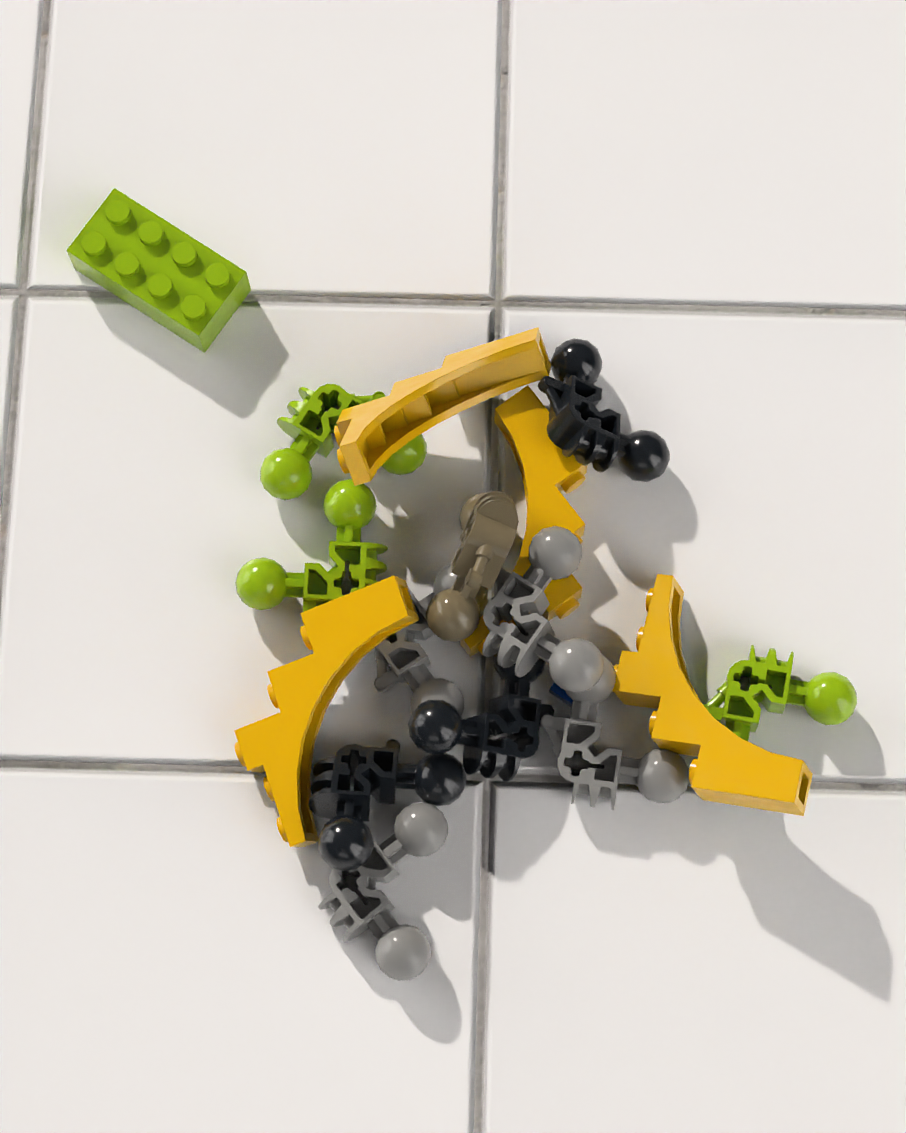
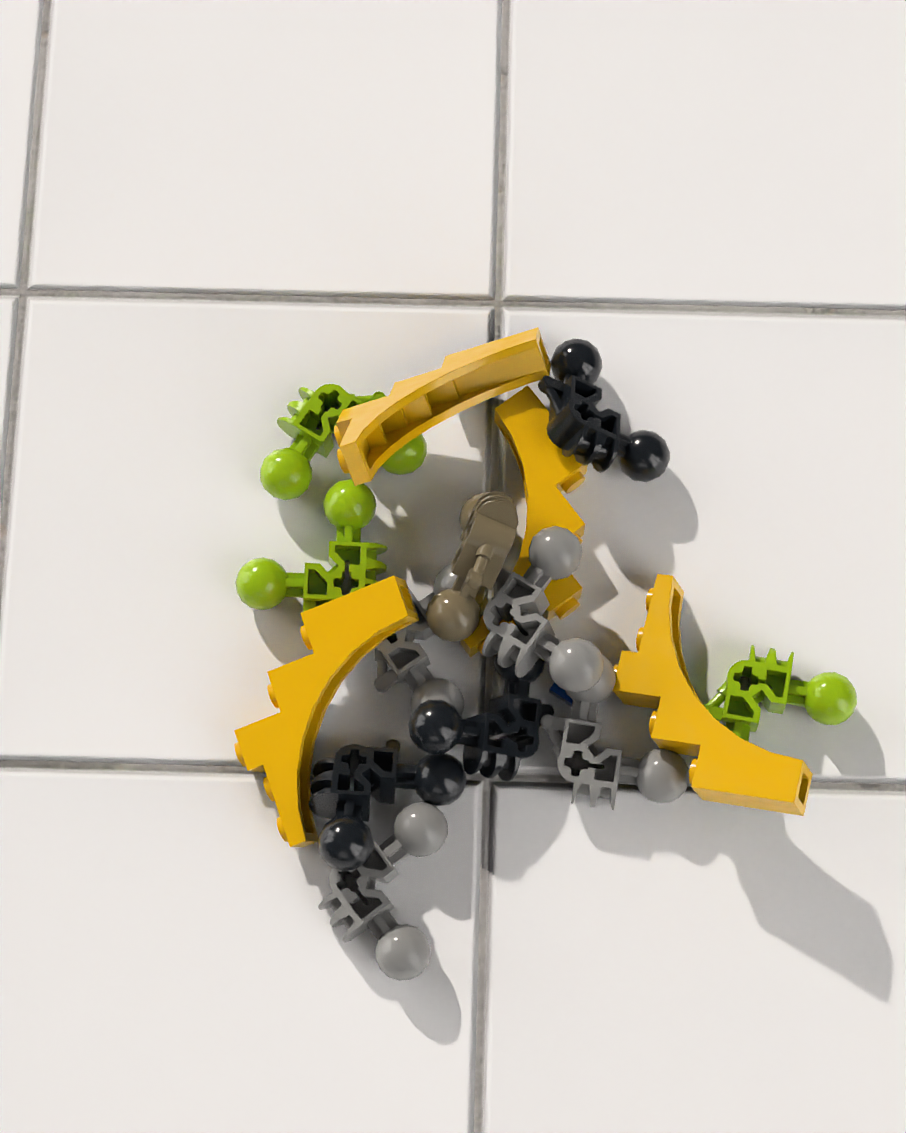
lime brick [66,188,251,353] -> none

